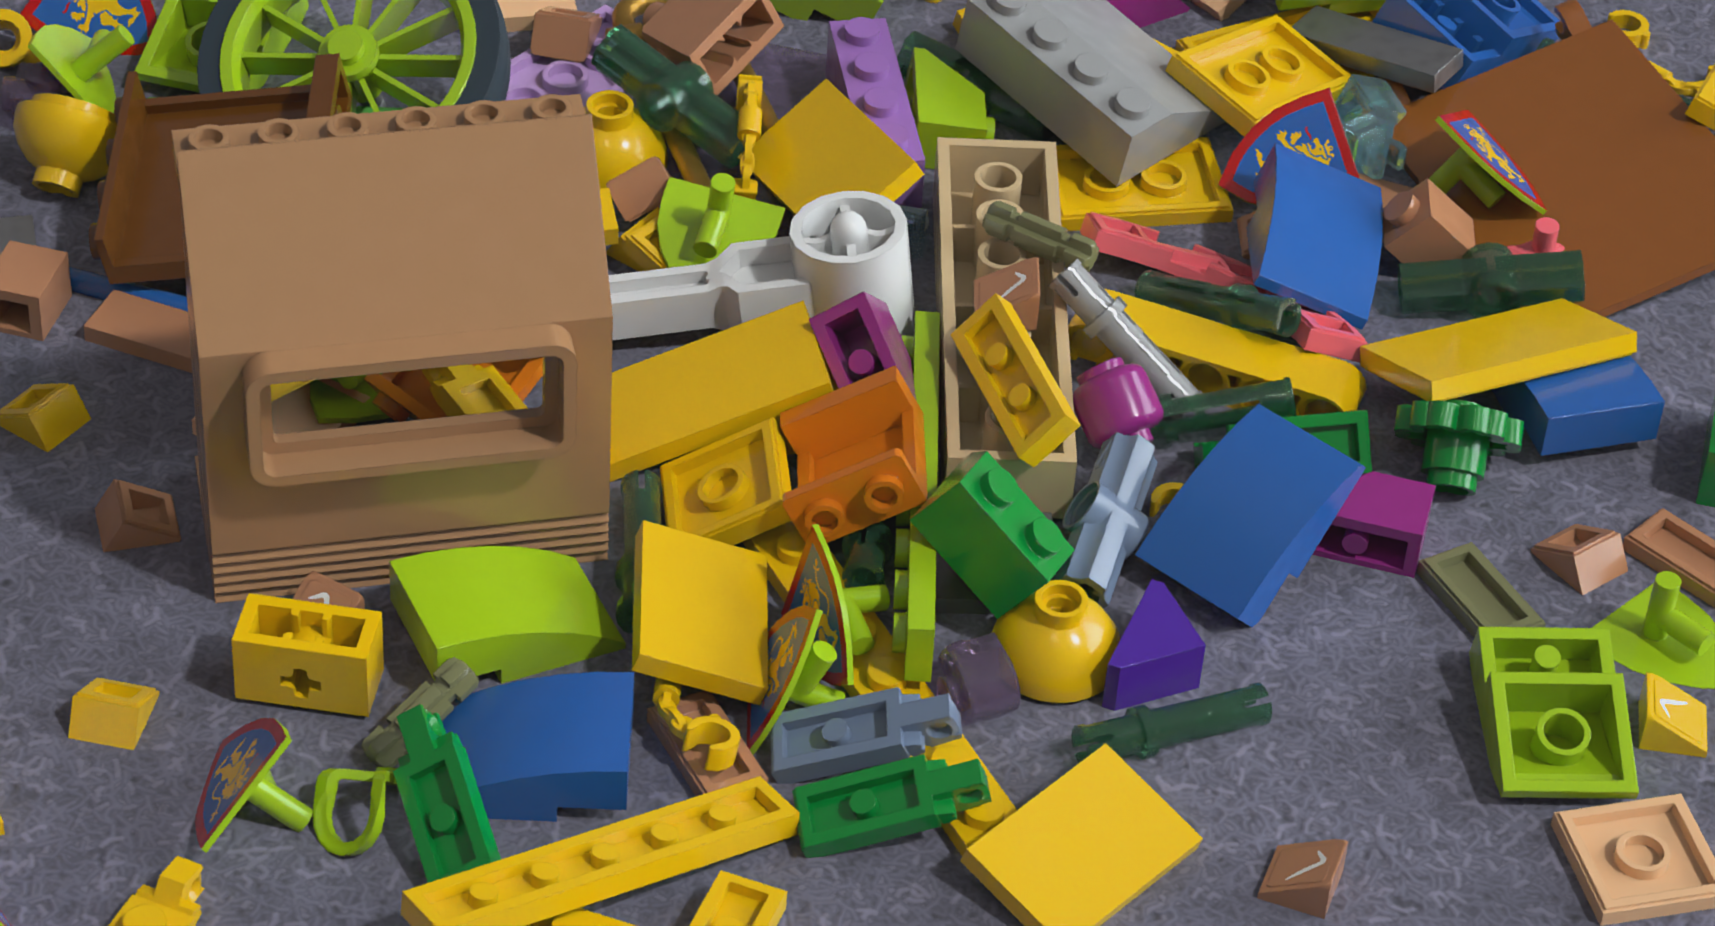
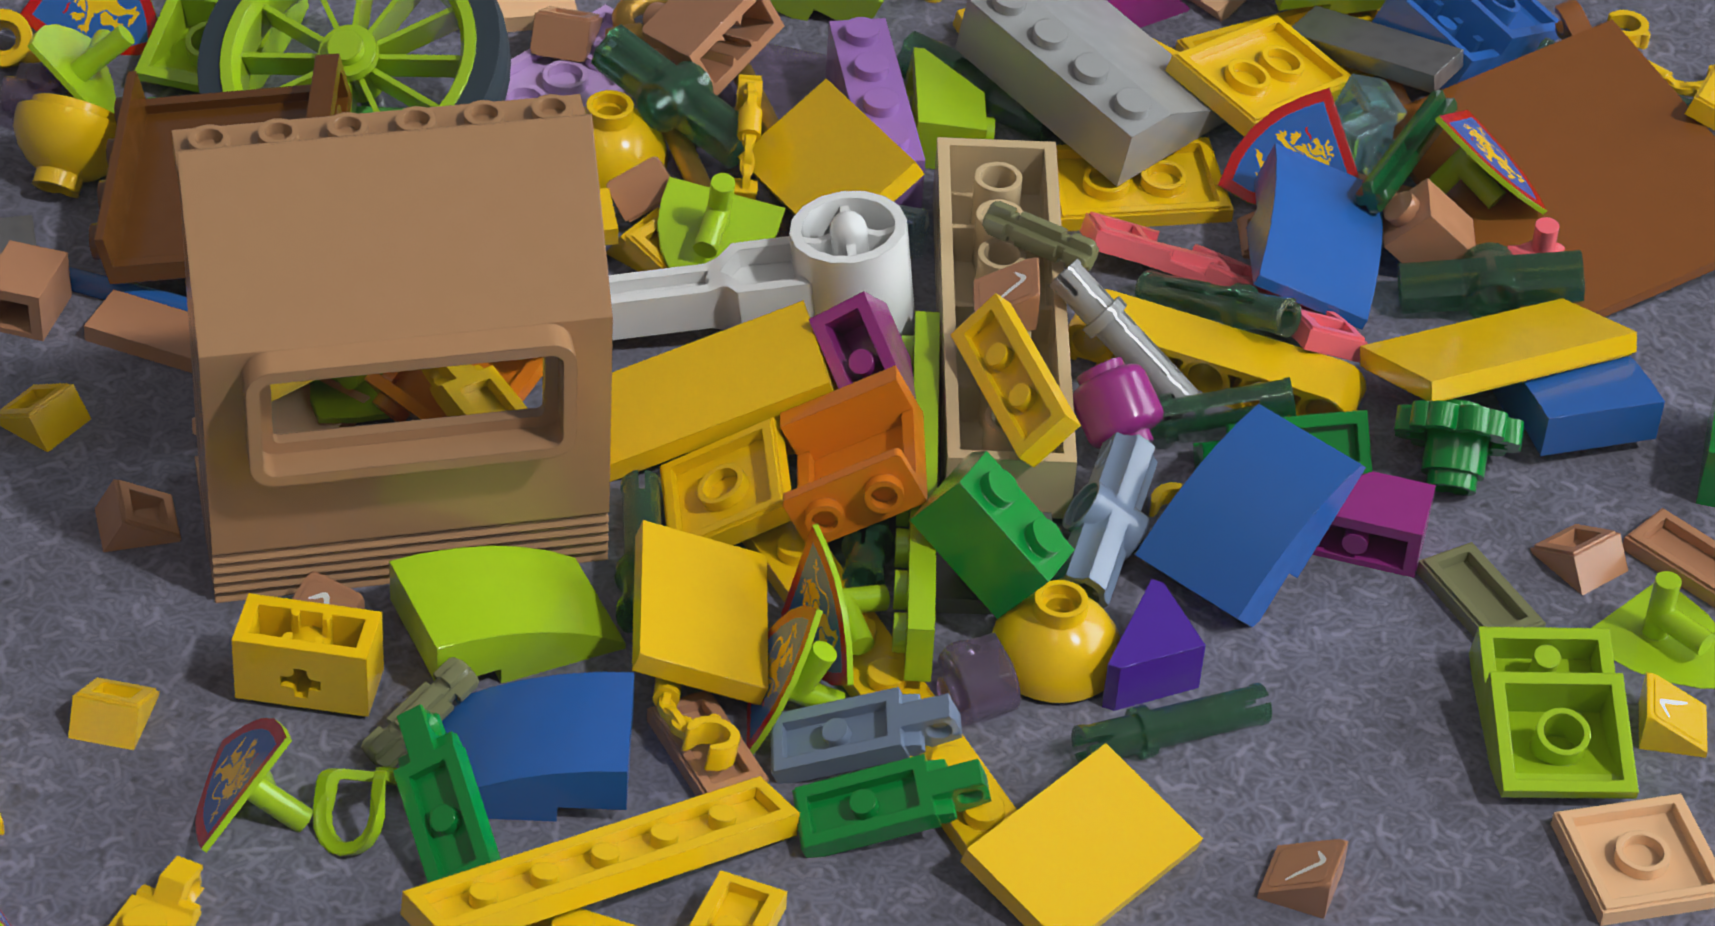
none -> dark green axle [1355,90,1458,213]

